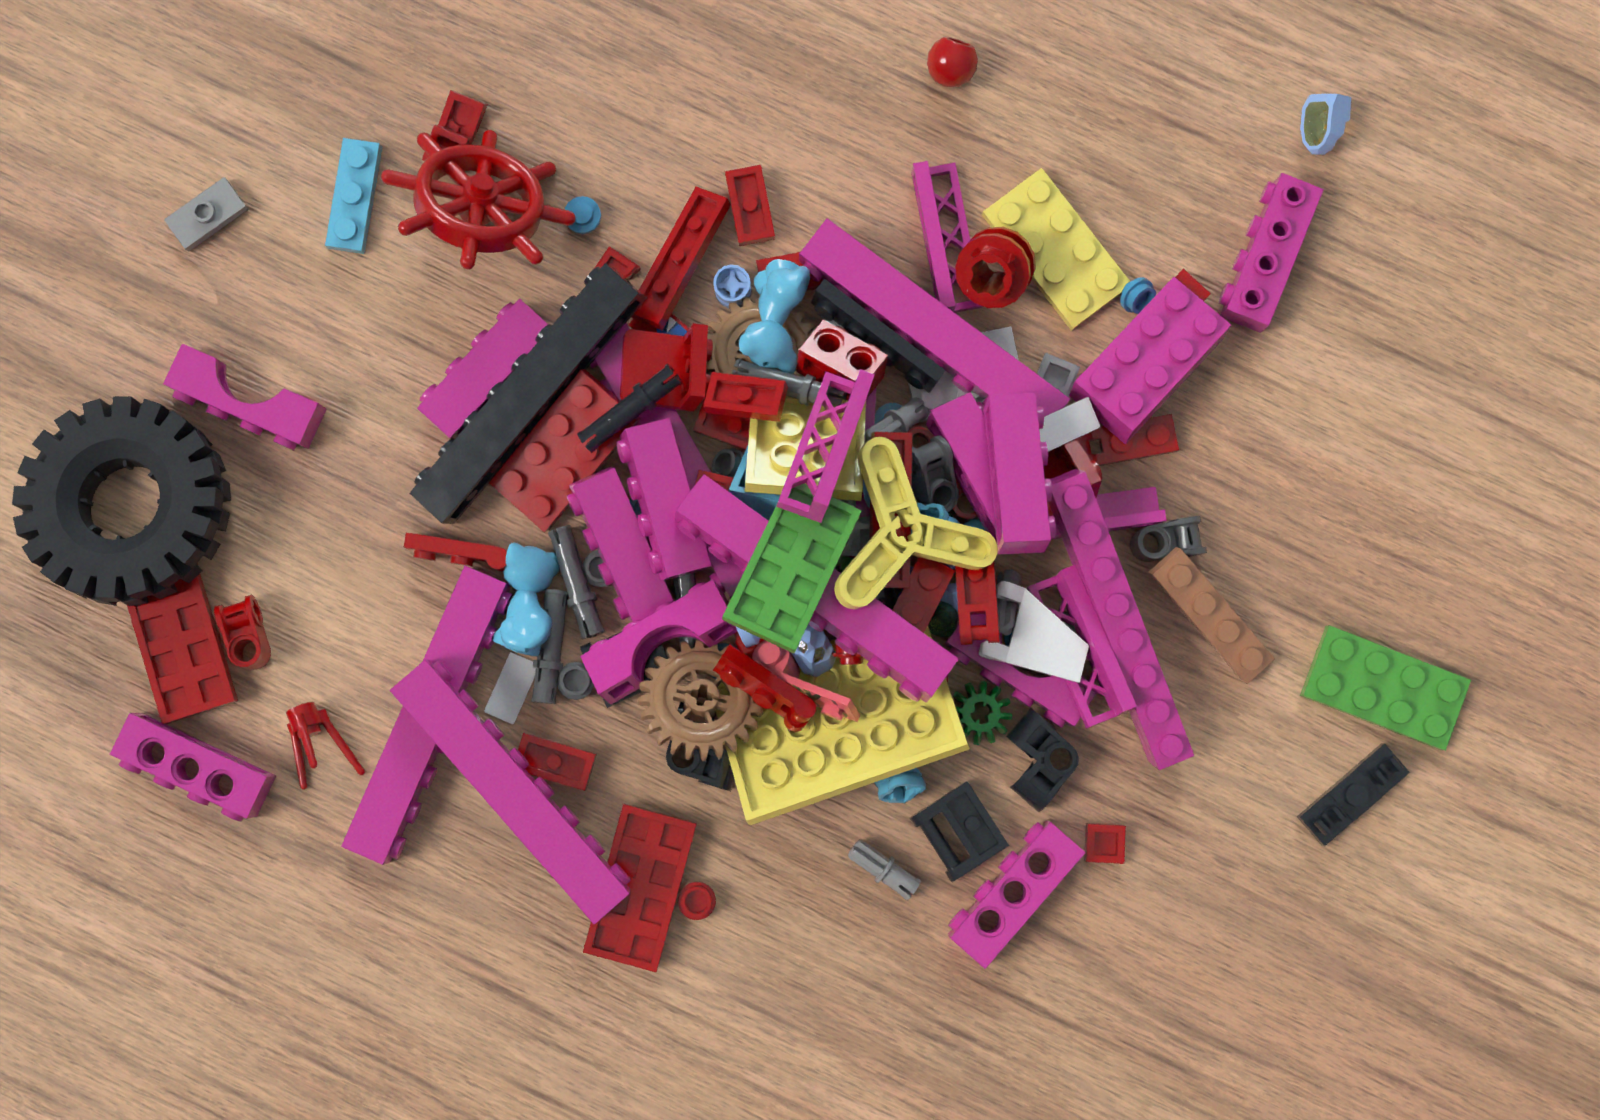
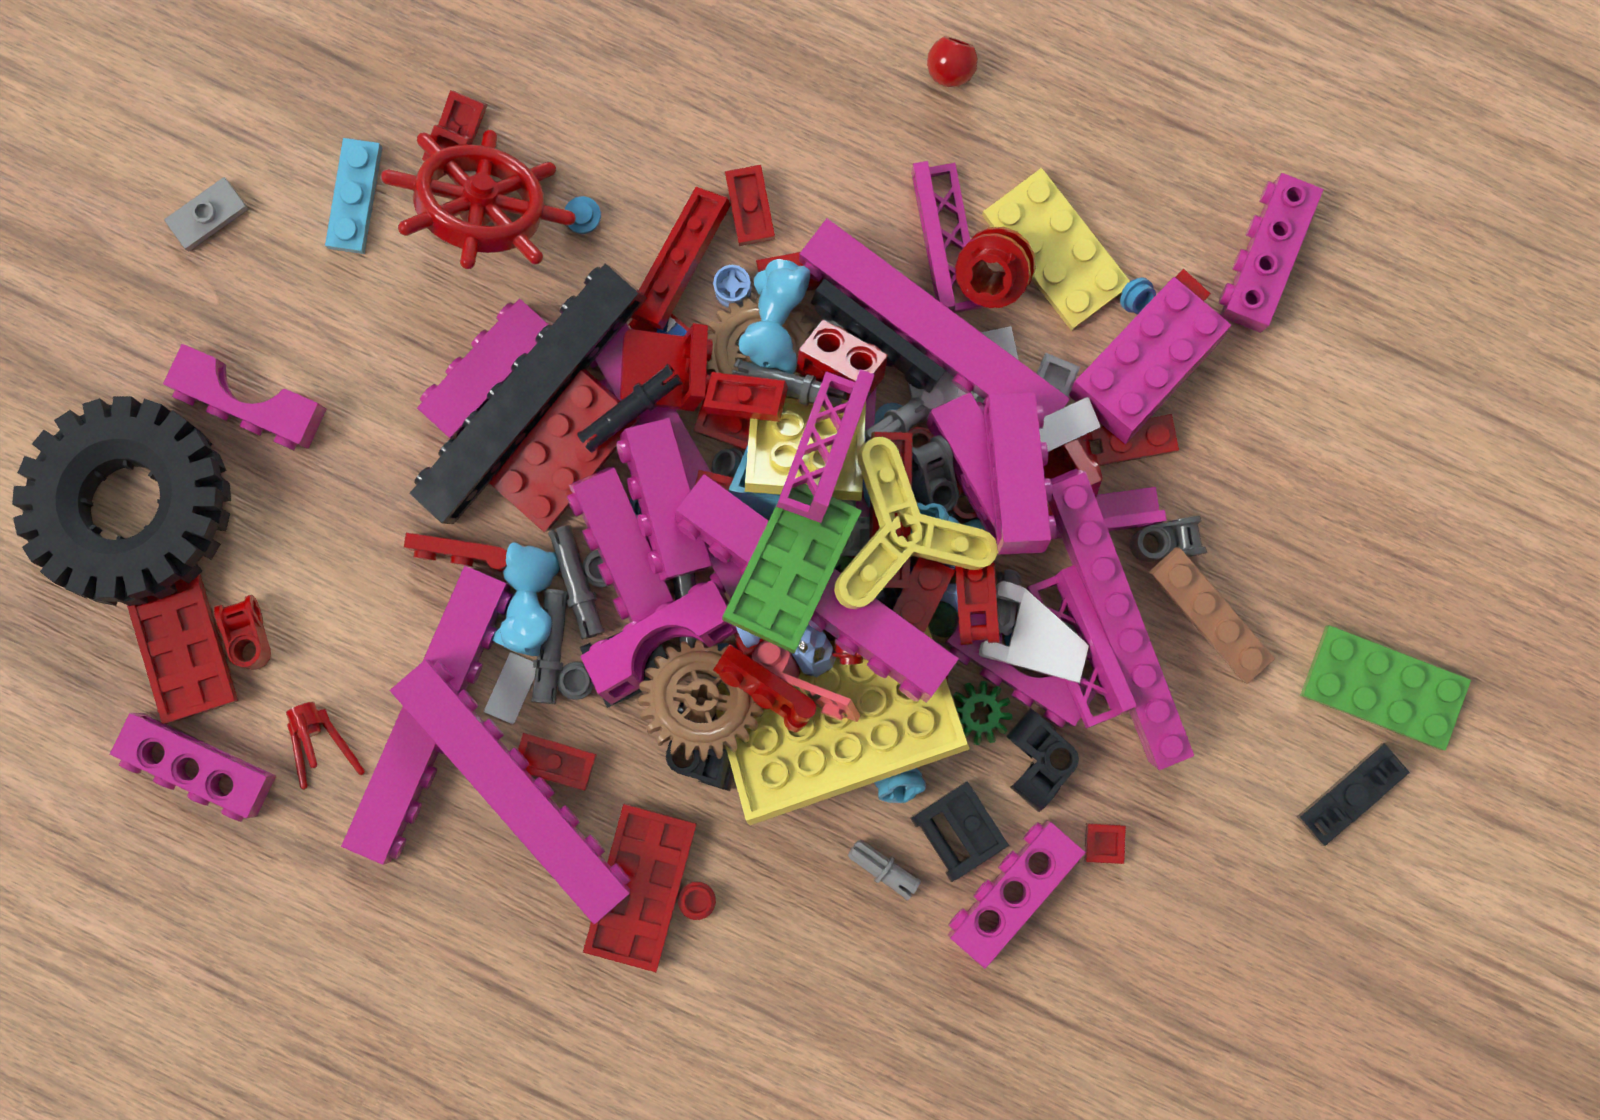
red tile [594,246,641,280] -> none
light blue rock [1300,94,1351,155] -> none

